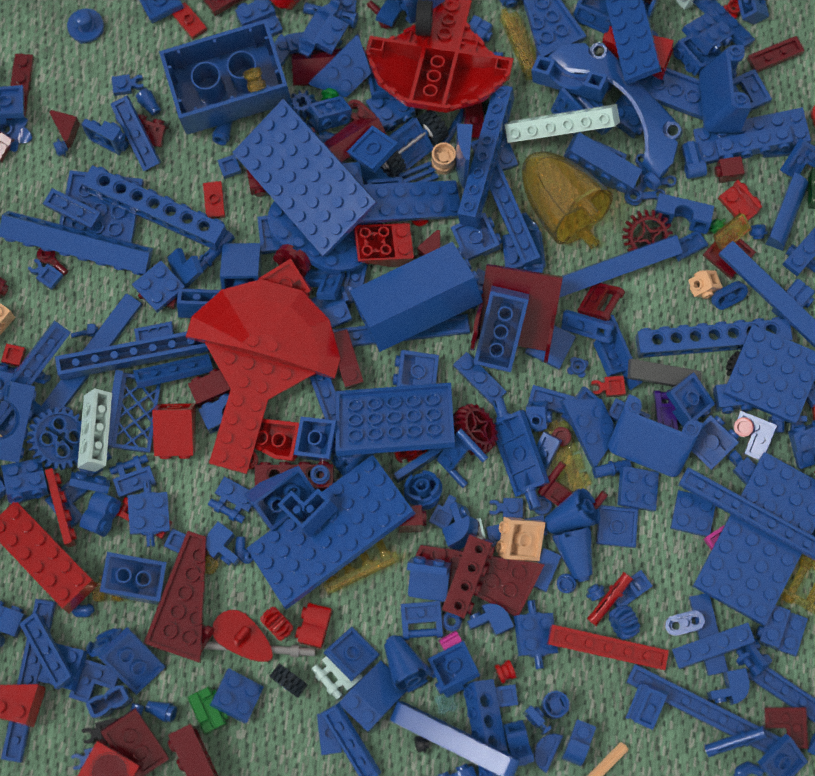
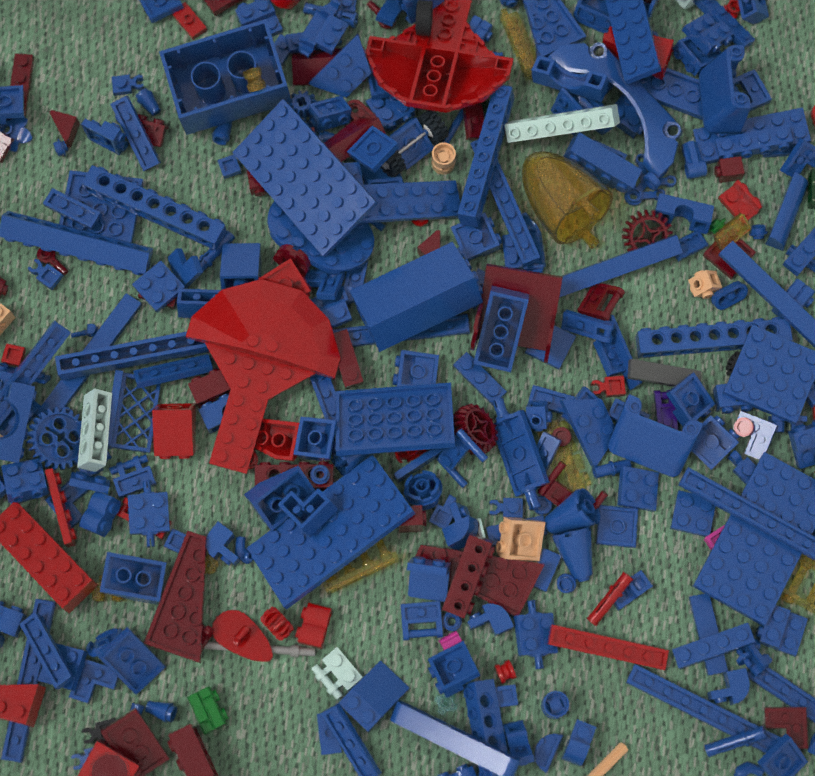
blue plate [67,9,104,44] -> none
blue arm [72,604,95,618] -> none
blue brick [86,685,133,719] -> none
blue plate [134,321,174,341] -> none
red plate [203,181,225,219] -> none
blue plate [208,476,252,524] -> none
blue plate [210,668,263,724] -> none
blue plate [257,216,280,254] -> none
black wheel [269,663,308,698] -> none
green plate [321,88,339,101] -> none
blue tile [324,627,380,682] -> none
red slope [354,223,414,267] -> none
blue cone [384,635,432,694] -> none
blue tile [397,162,439,183] -> none
black plate [414,736,429,754] -> none
blue slope [455,123,473,189] -> none
blue plate [498,132,518,171] -> none
blue plate [523,706,551,736] -> none
blue plate [567,357,589,378] -> none
blue plate [586,584,605,601] -> none
blue gear [609,604,640,640] -> none
blue plate [626,681,668,730] -> none
plate [665,610,706,636] -> none
dark red plate [747,36,805,73] -> none

